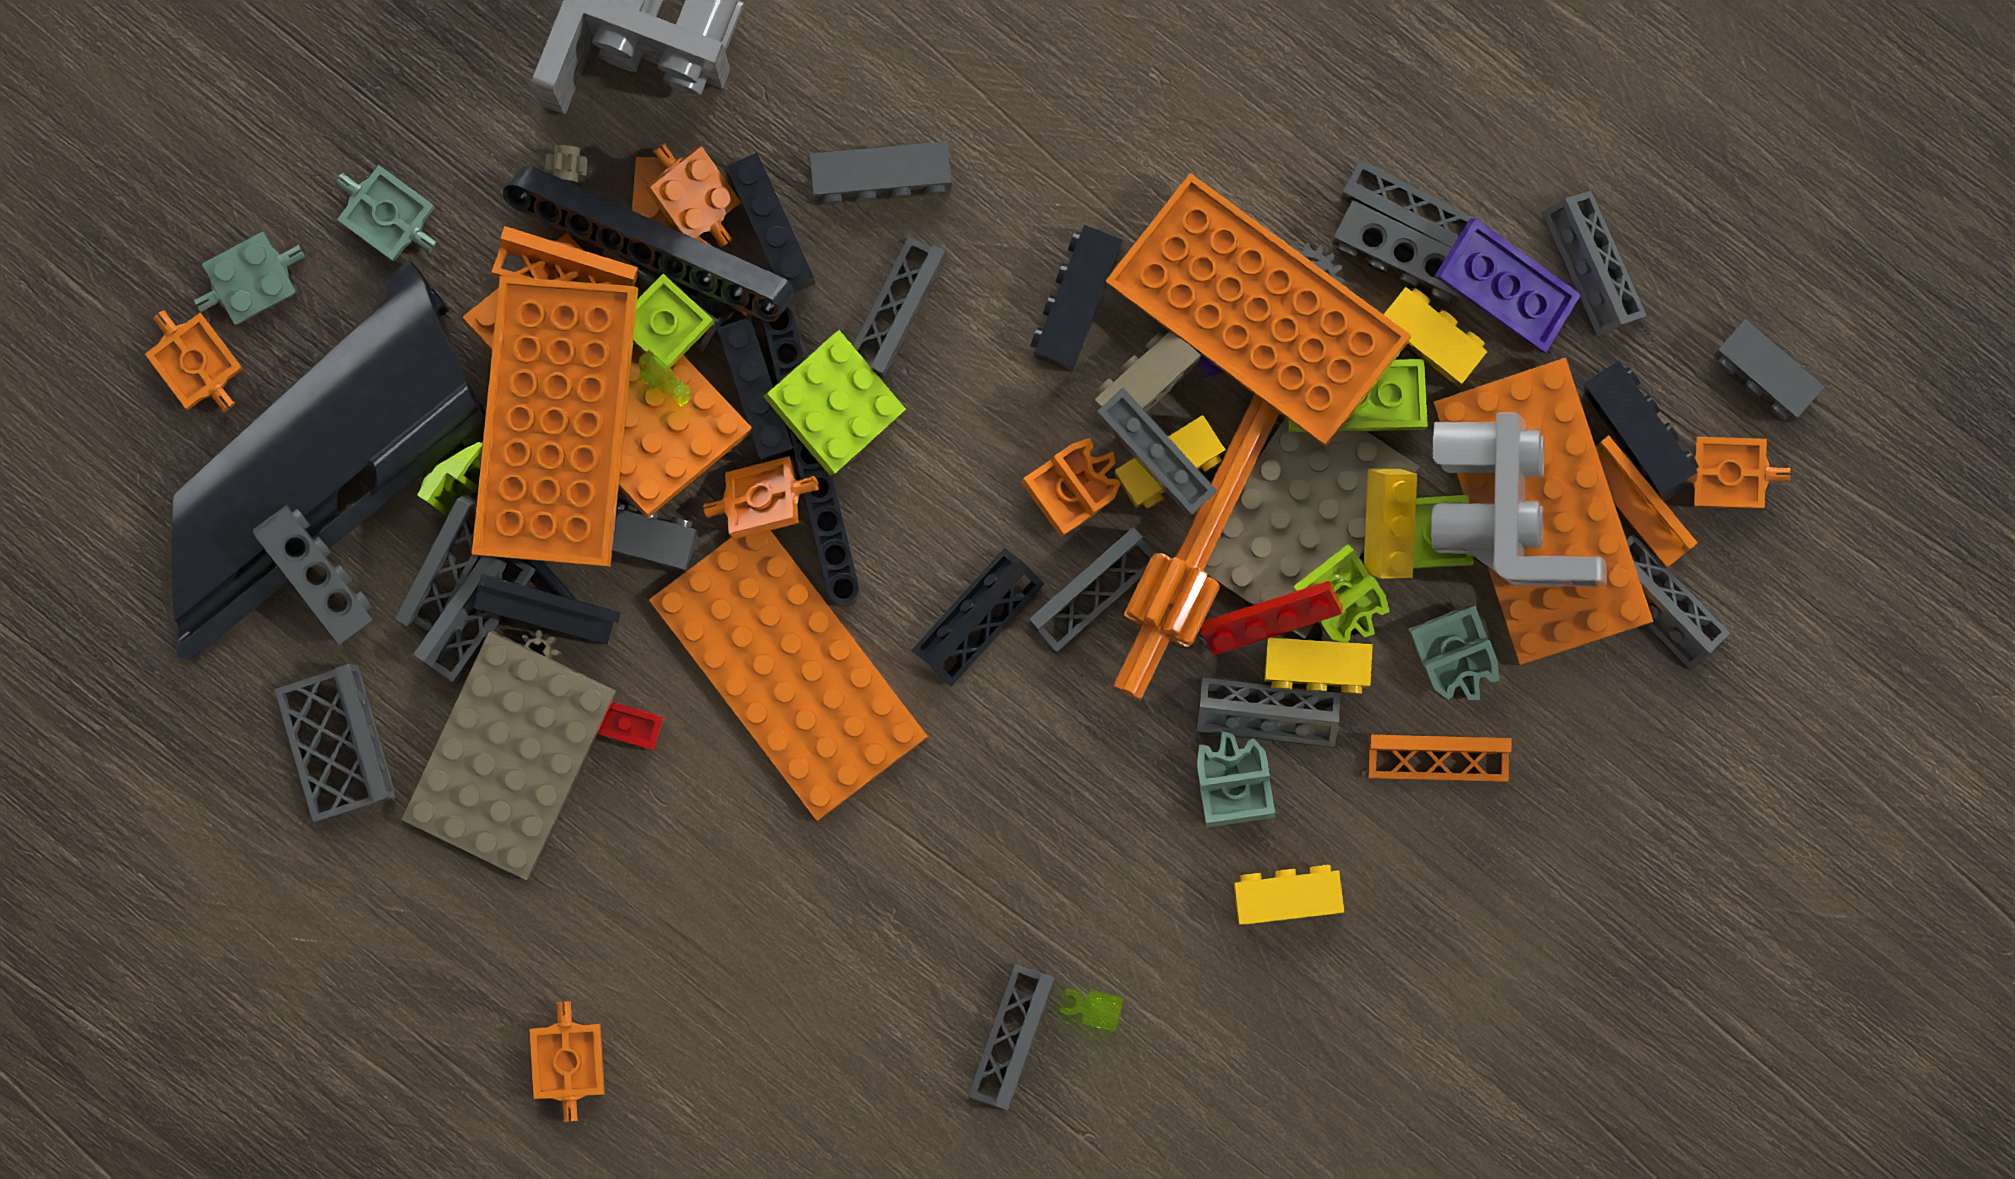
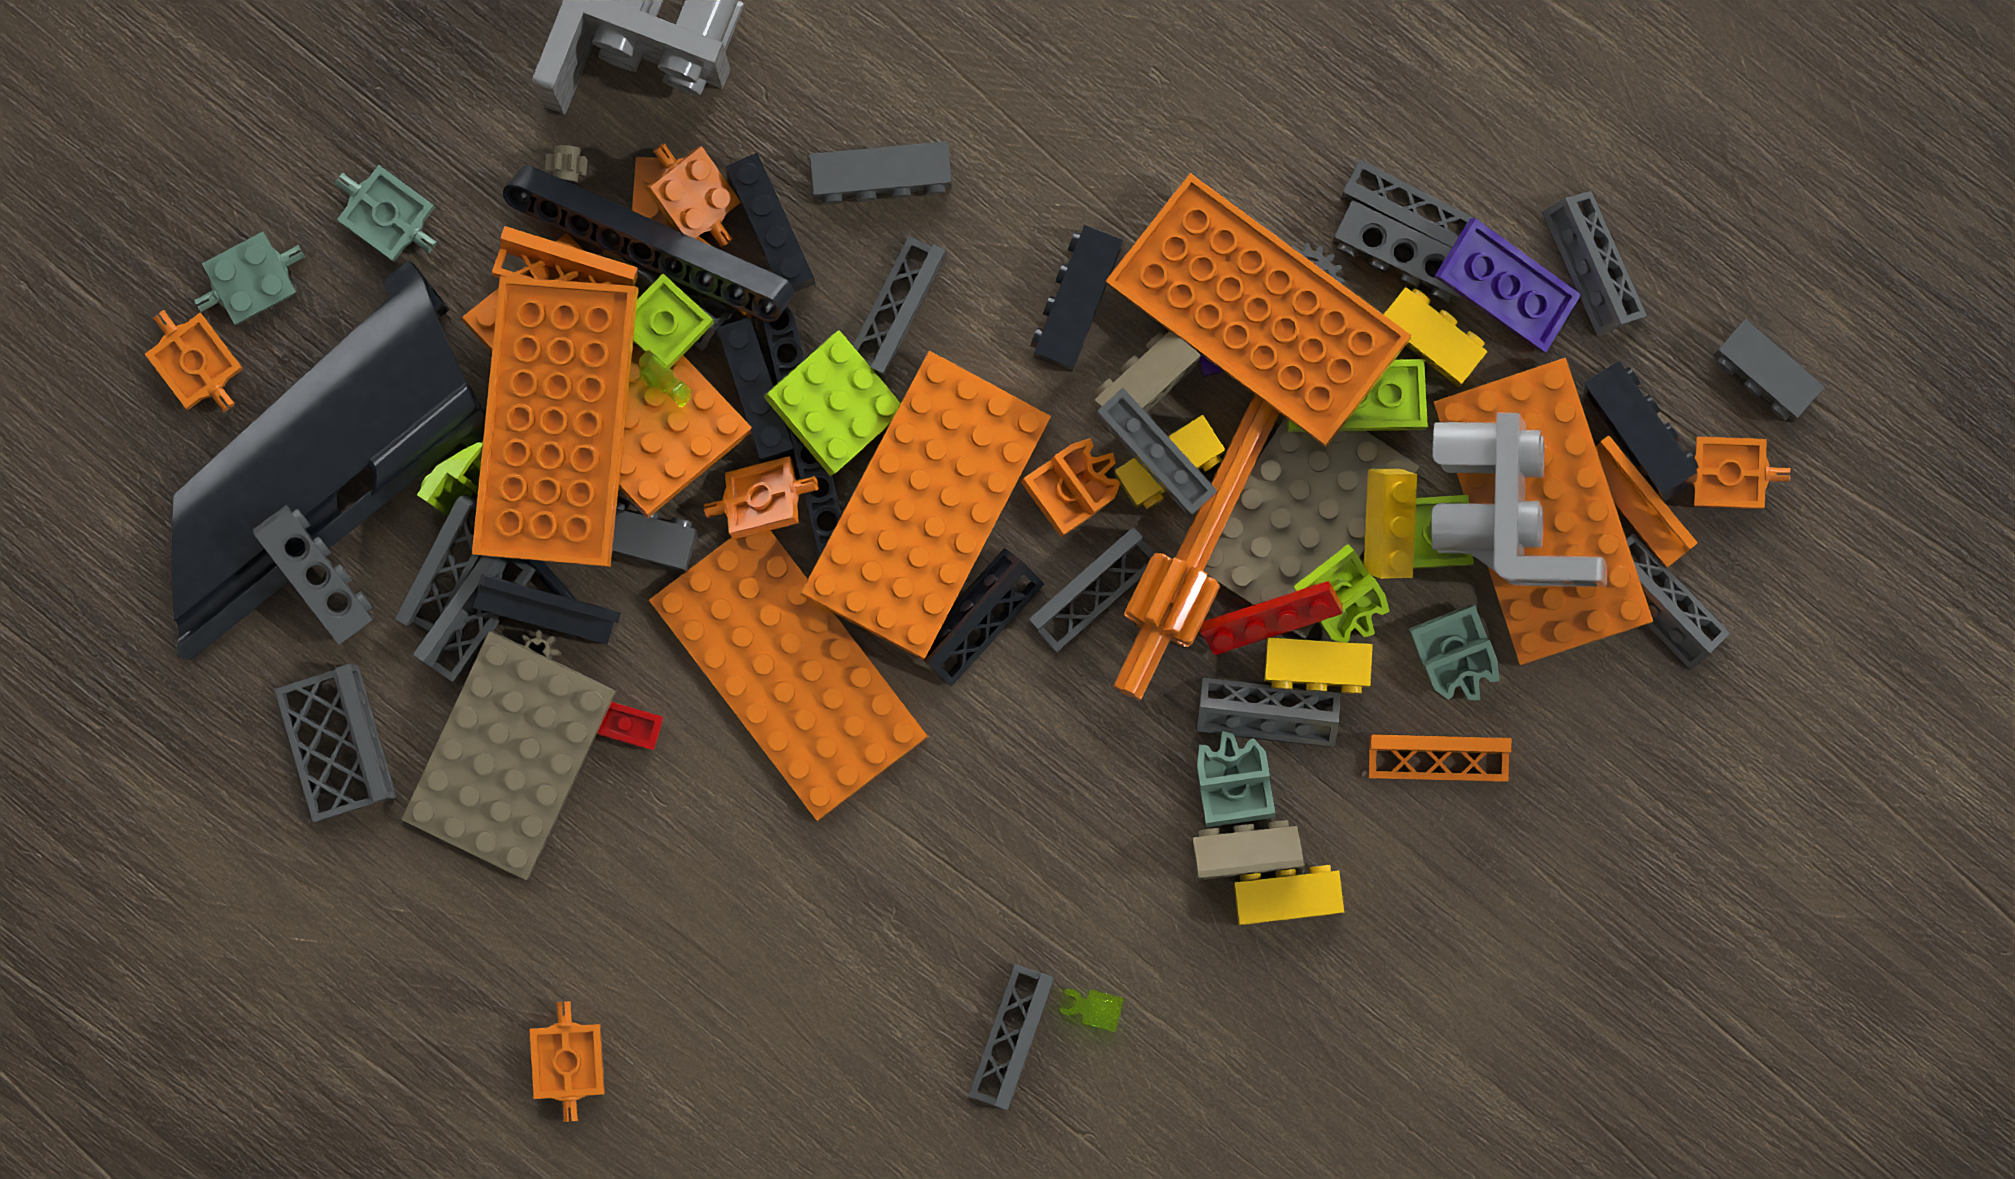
none -> orange plate [800,350,1051,660]
none -> dark tan slope [1192,820,1304,881]

